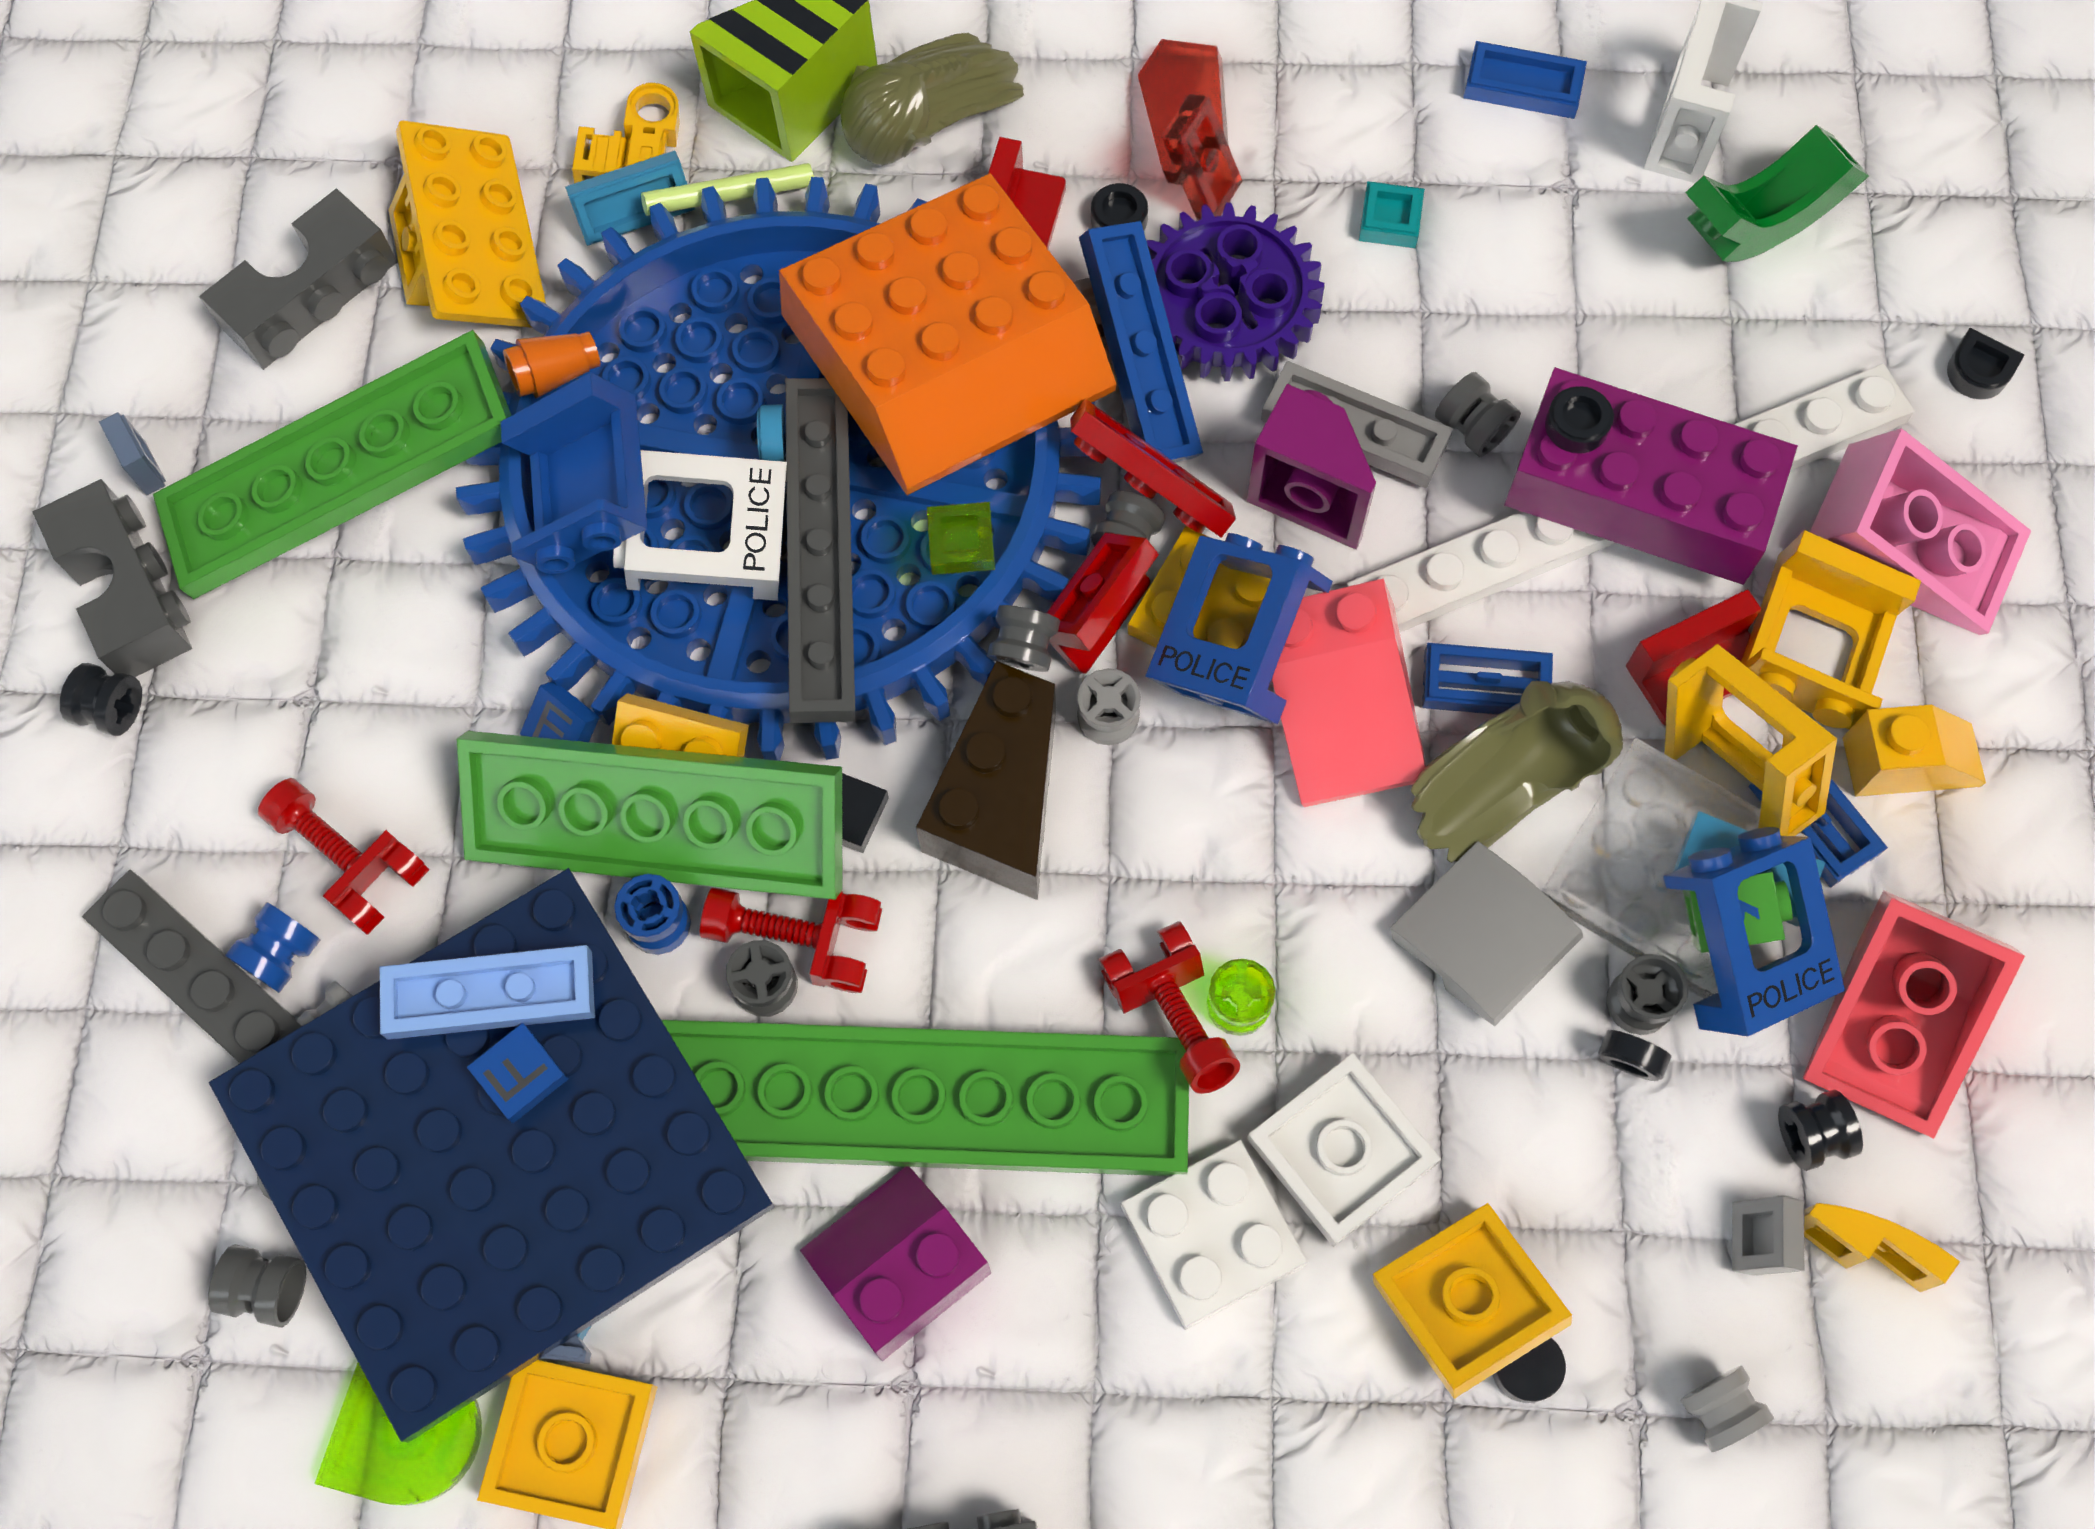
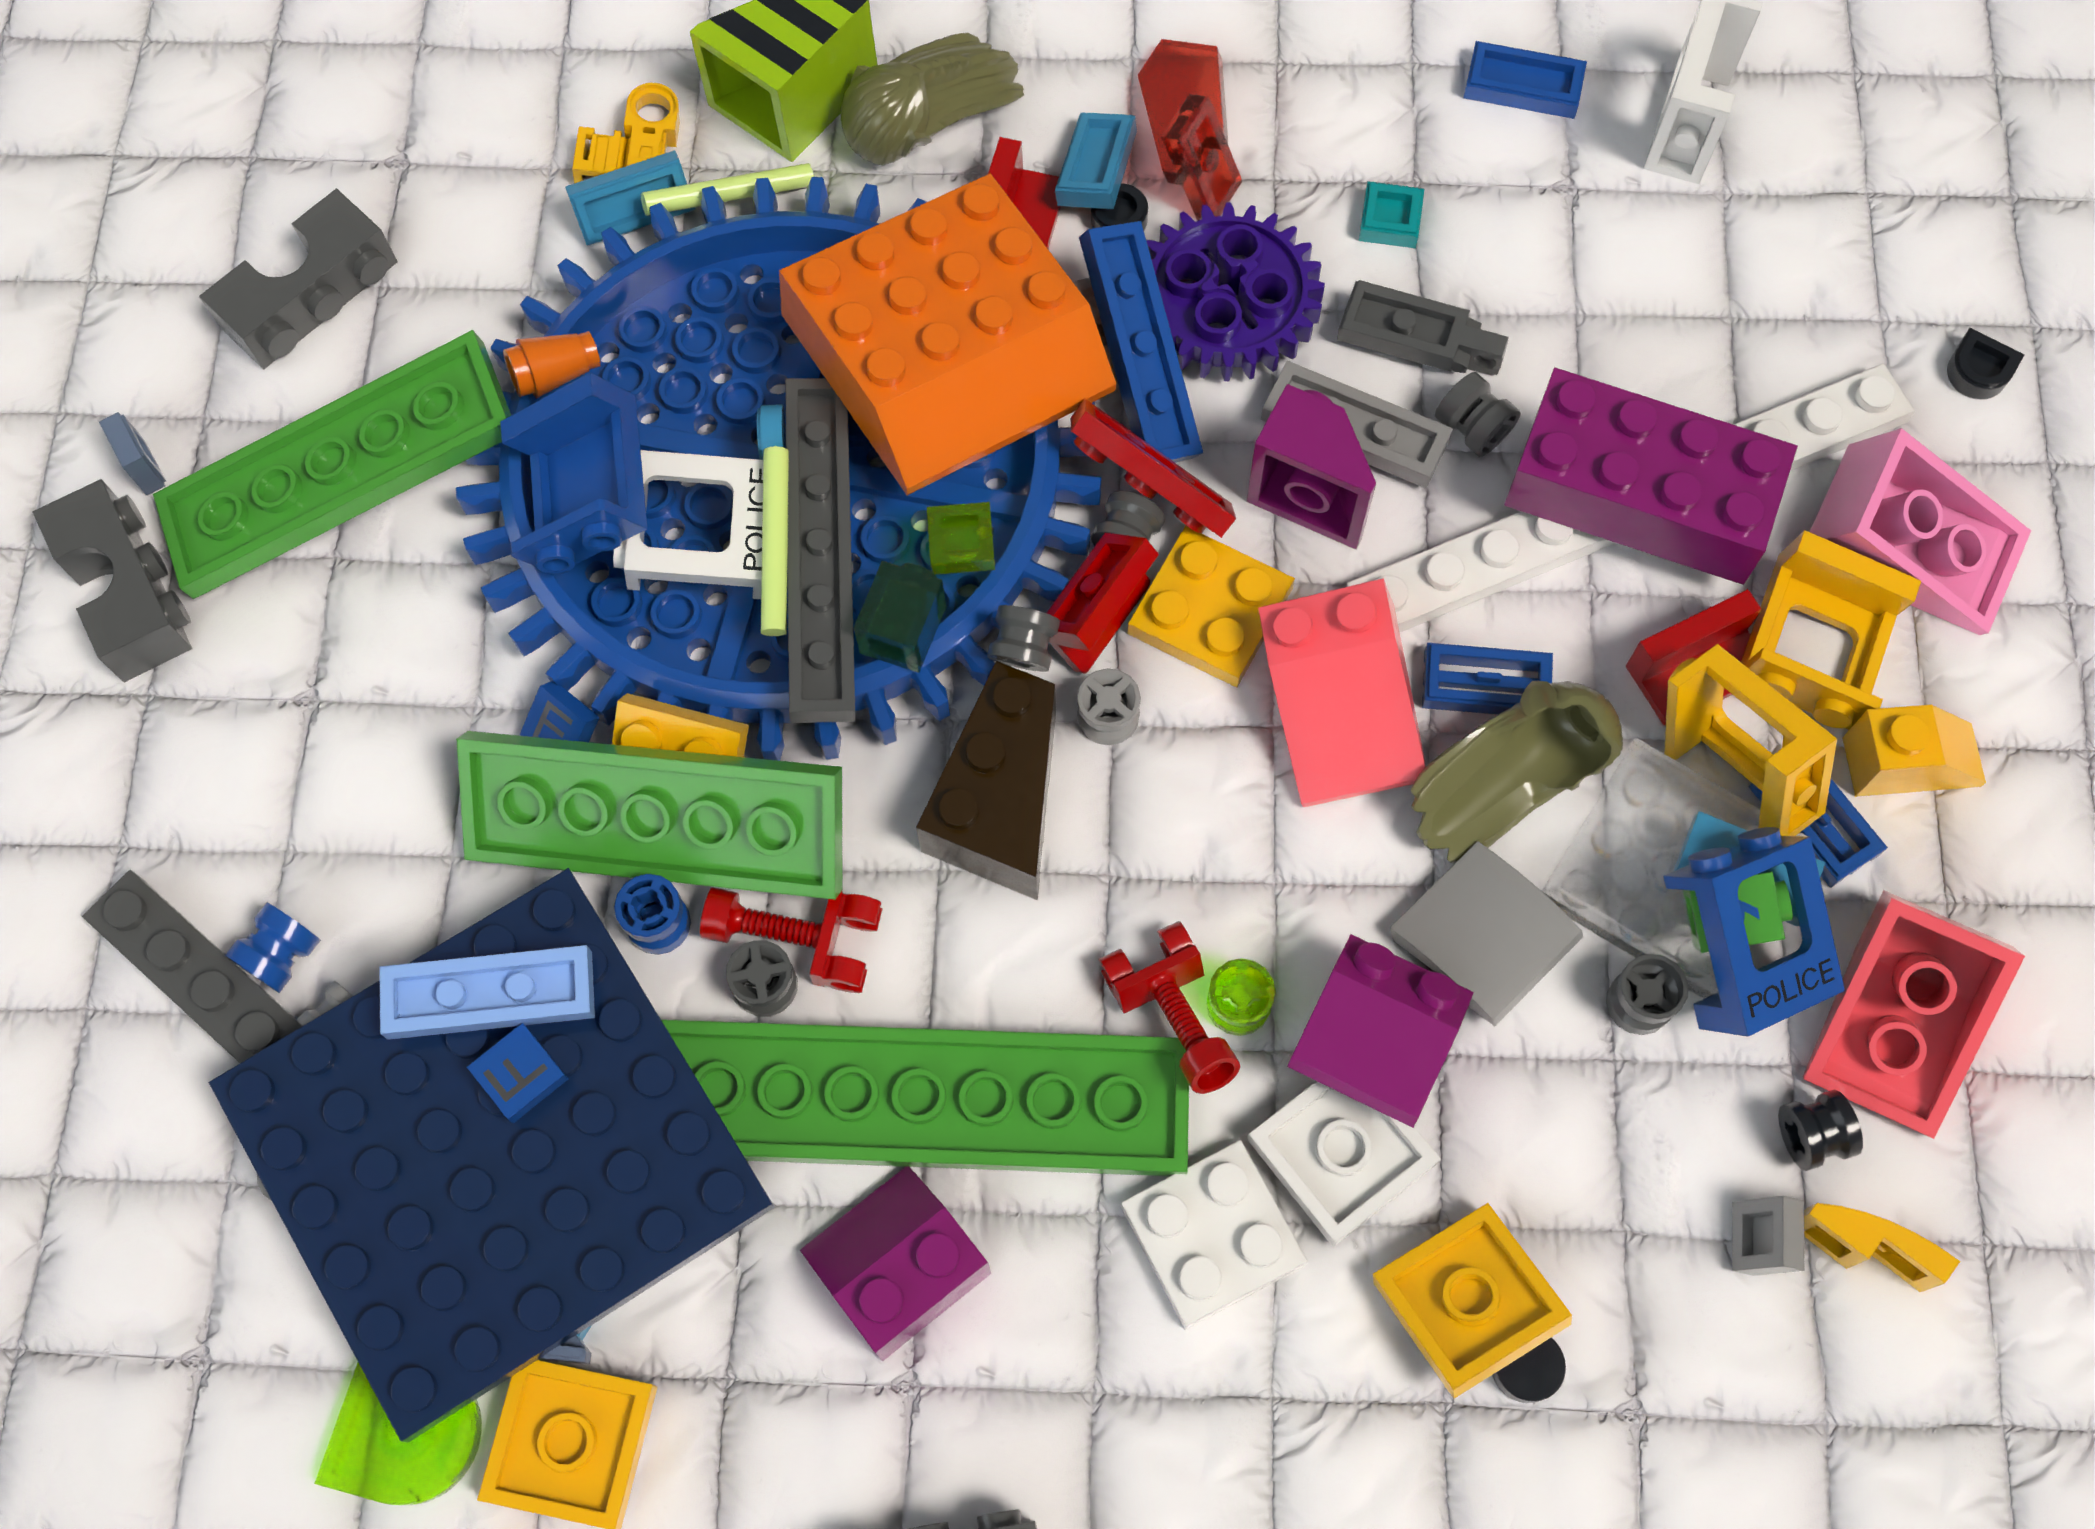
black wheel [60,663,142,736] -> none
dark grey wheel [208,1244,306,1328] -> none
red bar [258,778,430,935] -> none
yellow bracket [388,120,546,328] -> none
black tile [842,773,889,853] -> none
blue window [1145,533,1333,724] -> none
black tile [1545,386,1614,453] -> none
black tile [1598,1030,1672,1081] -> none
light grey wheel [1680,1366,1774,1452] -> none
green arch [1685,125,1869,262] -> none
none -> yellowish green bar [761,446,789,636]
none -> clear green brick [854,561,946,673]
none -> dark azure tile [1055,112,1137,209]
none -> magenta slope [1287,934,1474,1128]
none -> dark grey hinge [1337,280,1509,375]

